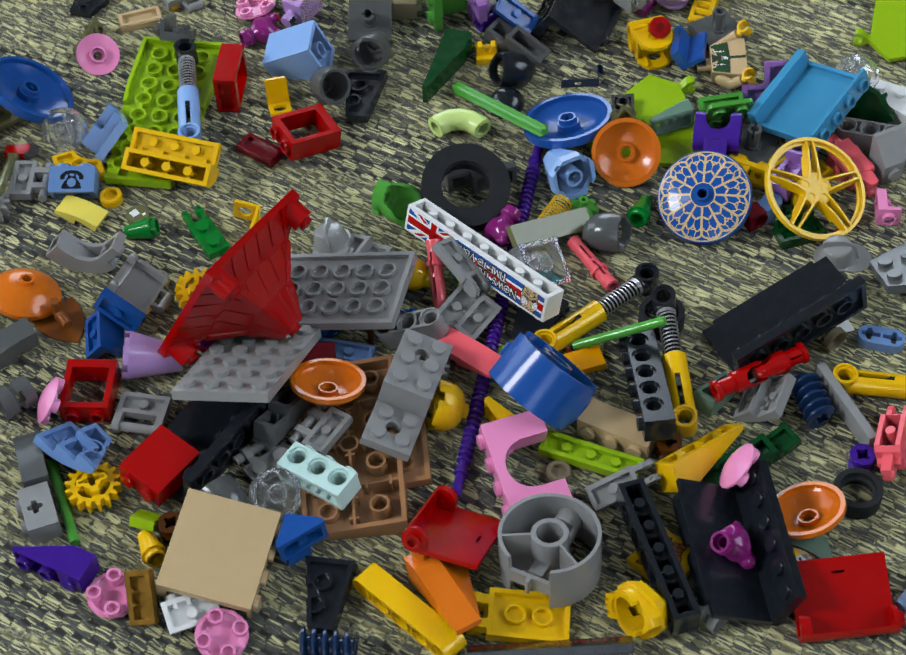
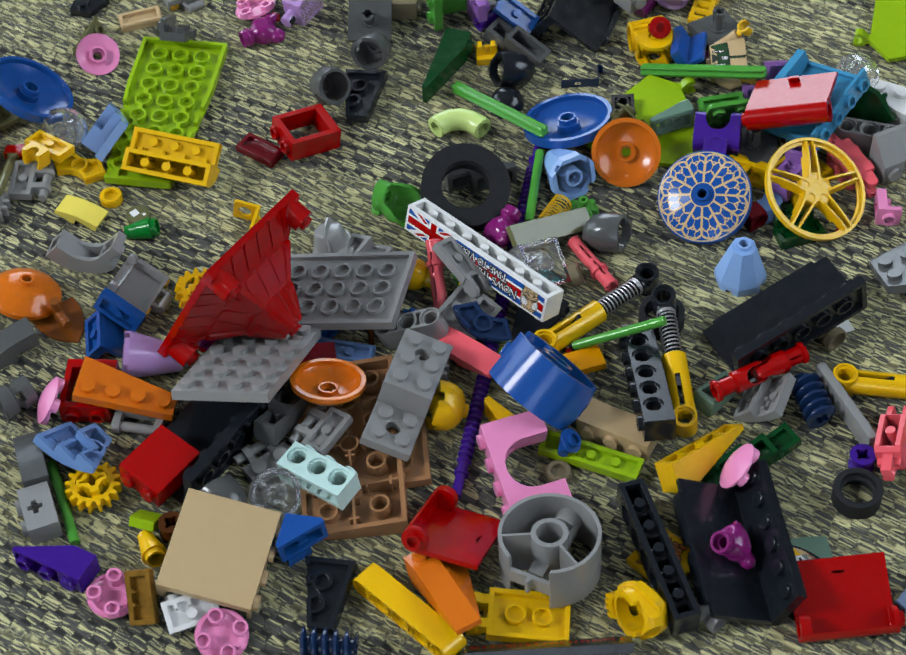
medium blue brick [48,163,100,199] -> none
piece [174,38,202,140] -> none
green hinge [181,205,230,260] -> none
red window [212,43,248,113] -> none
light blue slope [263,20,335,80] -> none
yellow bracket [264,76,292,117] -> none
light grey hinge [584,459,662,513] -> none
green cone [627,195,653,227] -> none
reddish brown wheel [655,433,682,460] -> none
orange dish [777,481,847,540] -> none
light grey piece [813,235,872,273] -> none
medium blue beam [857,325,906,354] -> none
none -> yellow plate [22,130,75,170]
none -> orange wing [72,356,178,421]
none -> dark blue tile [452,301,513,345]
none -> bright green bar [524,149,545,222]
none -> blue plate [557,428,581,457]
none -> dark tan tile [567,262,585,287]
none -> bright green axle [640,63,767,79]
none -> light blue cone [714,237,767,297]
none -> door [741,72,838,131]

